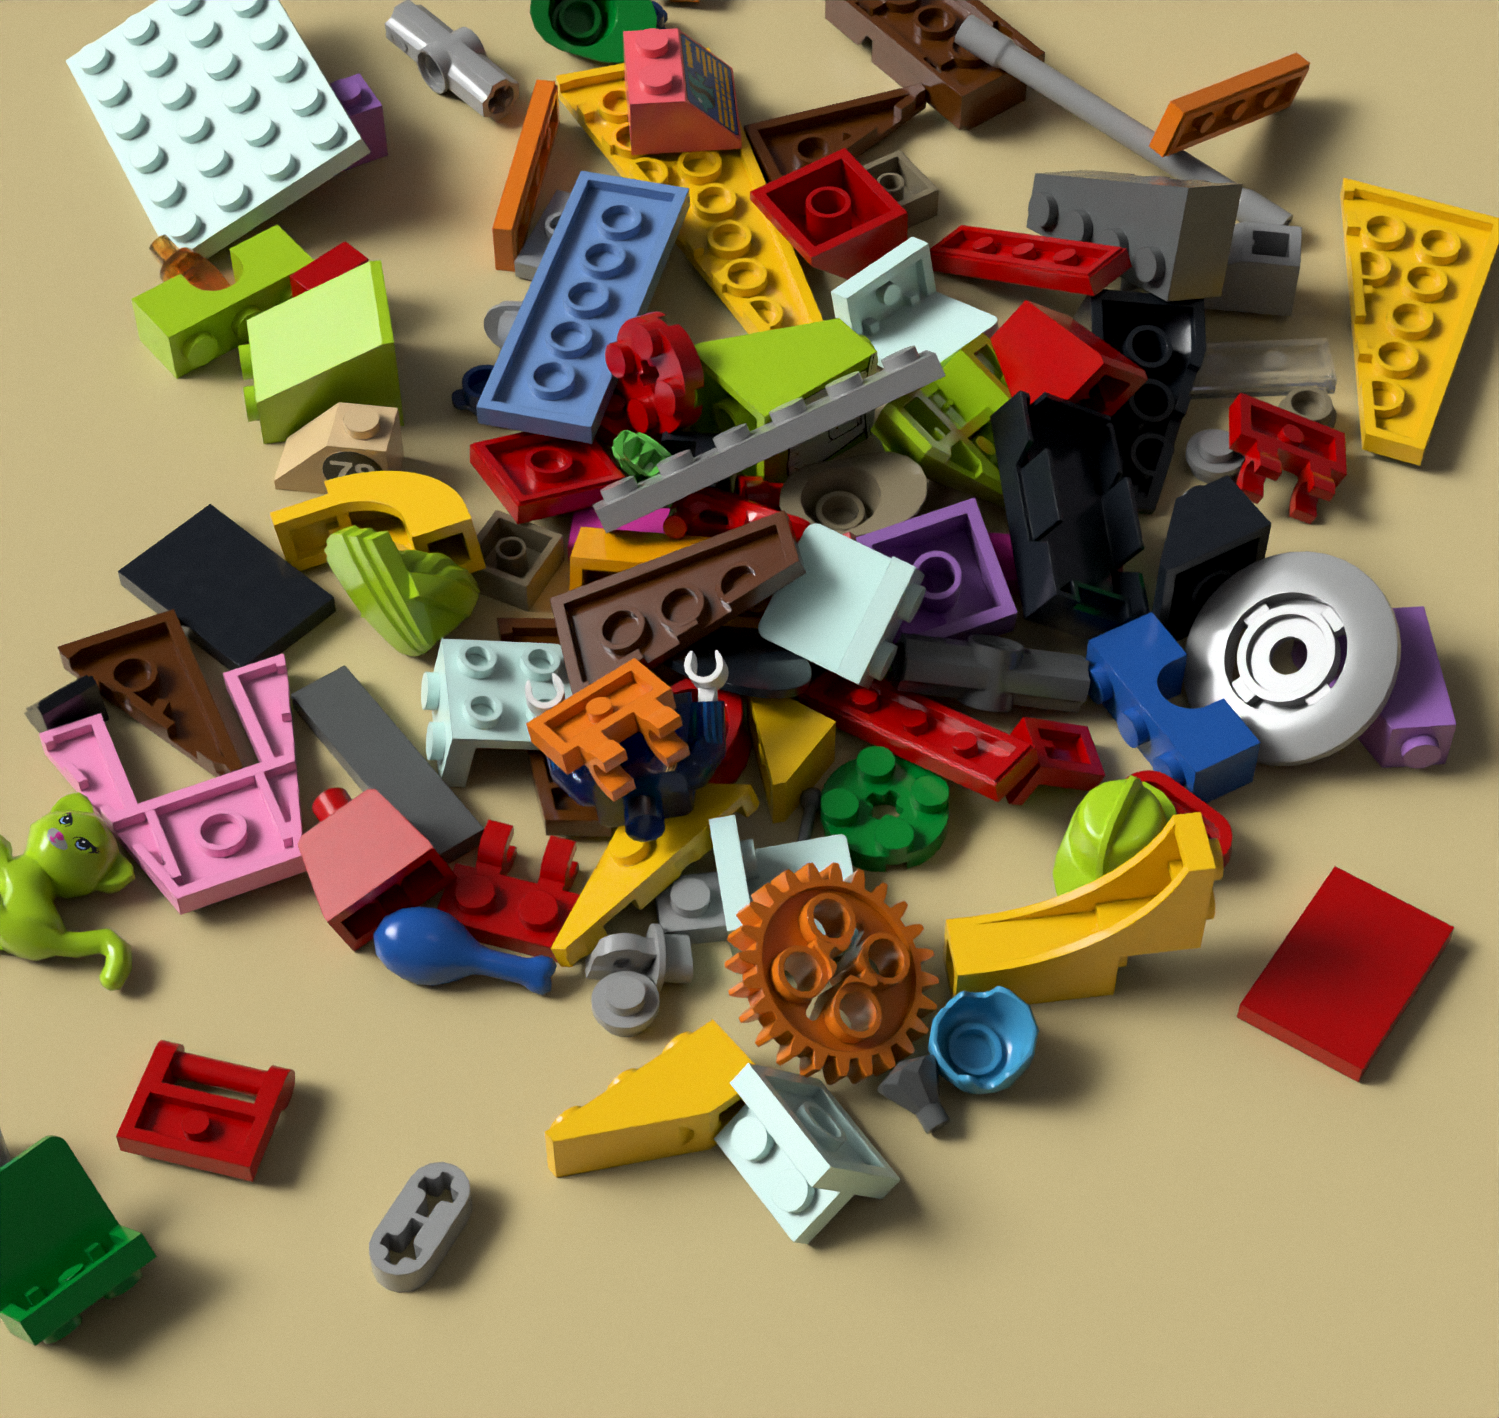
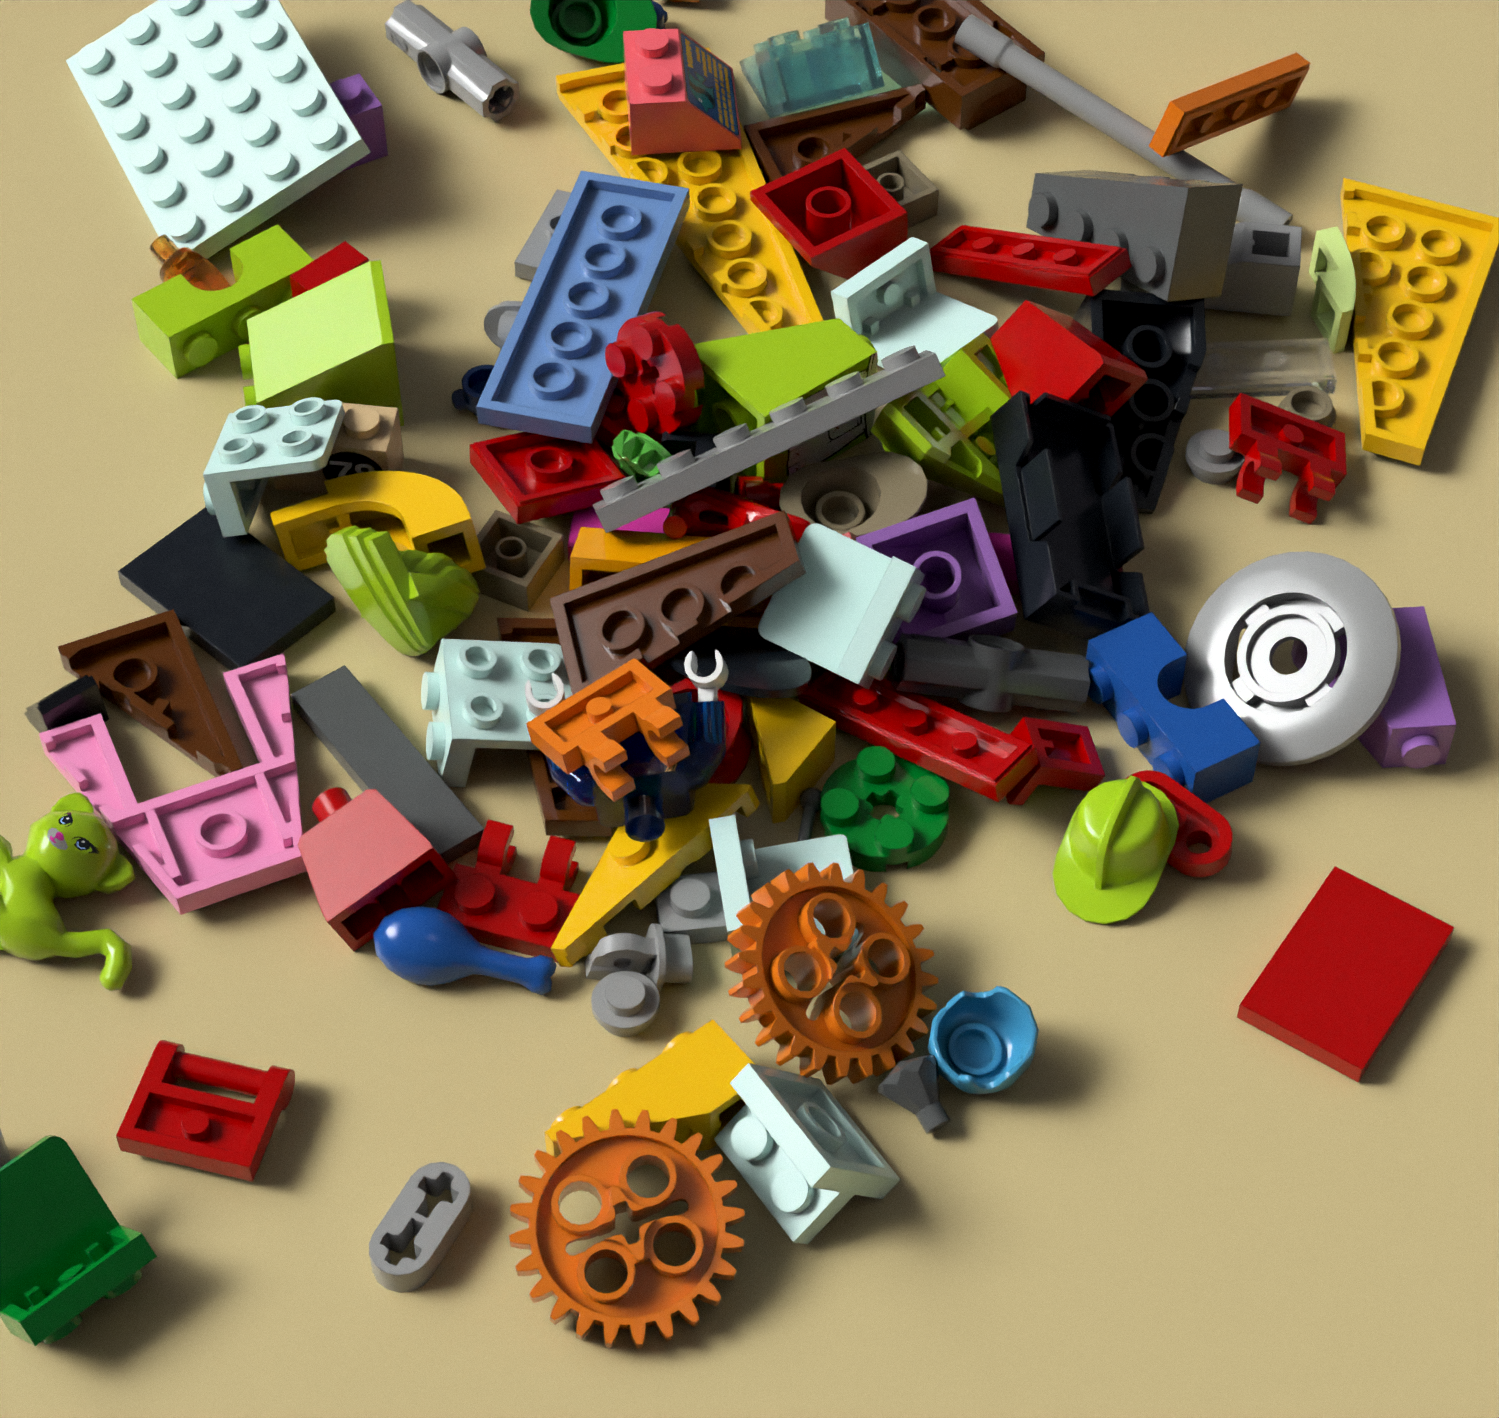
orange tile [492,79,560,272] -> none
yellow arch [943,812,1224,1005] -> none
black slope [1152,475,1272,641] -> none
none -> light aqua bracket [203,397,345,538]
none -> orange gear [509,1109,745,1348]
none -> clear light blue slope [739,17,885,118]
none -> yellowish green slope [1309,226,1356,354]

